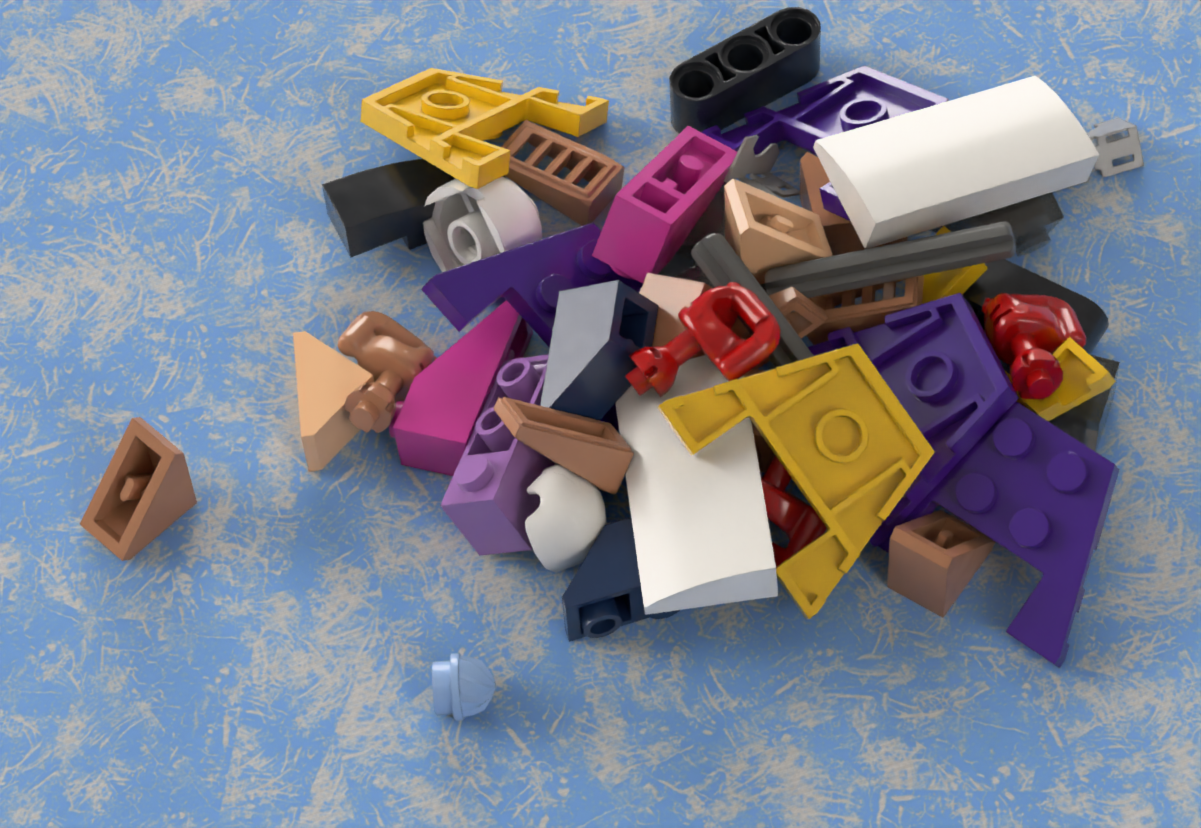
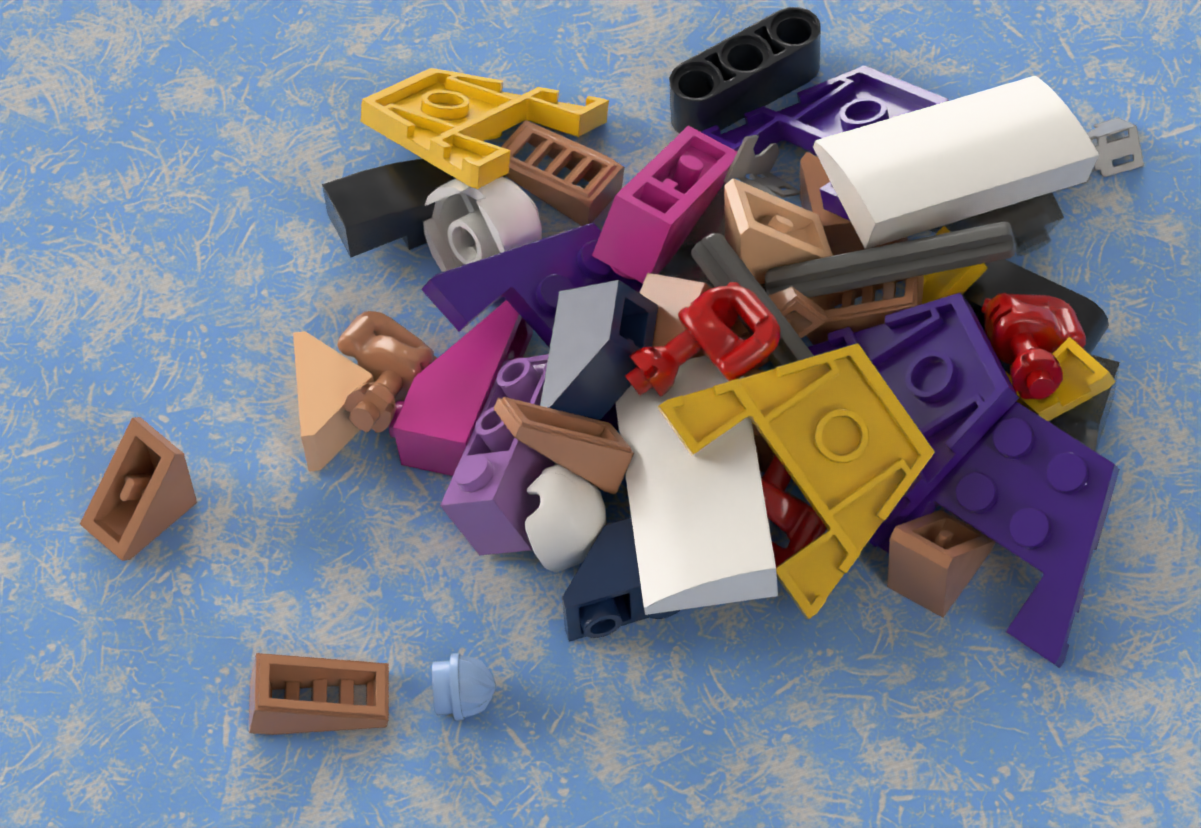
none -> nougat slope [248,653,389,735]

